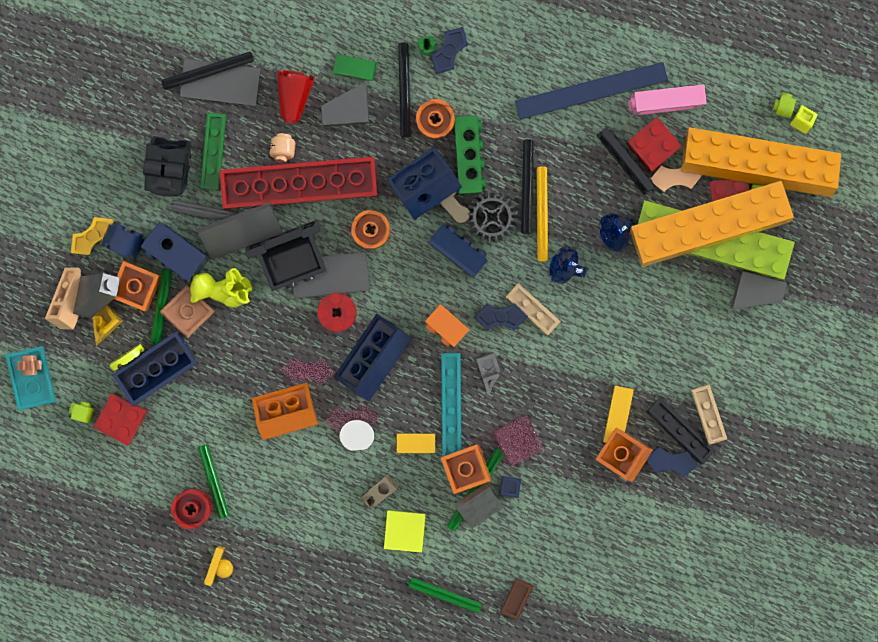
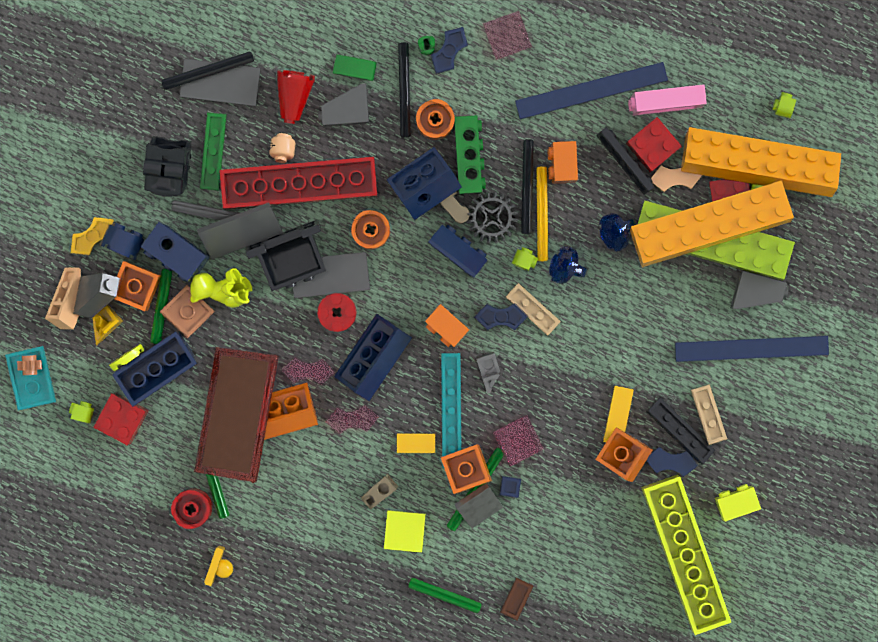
white sticker [340,420,374,451] -> none
neon yellow slope [790,105,818,134] -> none
none -> reddish brown door [194,347,279,483]
none -> clear pink tile [483,11,532,60]
none -> lime plate [511,247,538,271]
none -> orange brick [547,141,578,184]
none -> neon yellow brick [641,475,731,635]
none -> dark blue tile [674,336,829,362]
none -> neon yellow brick [715,484,761,521]

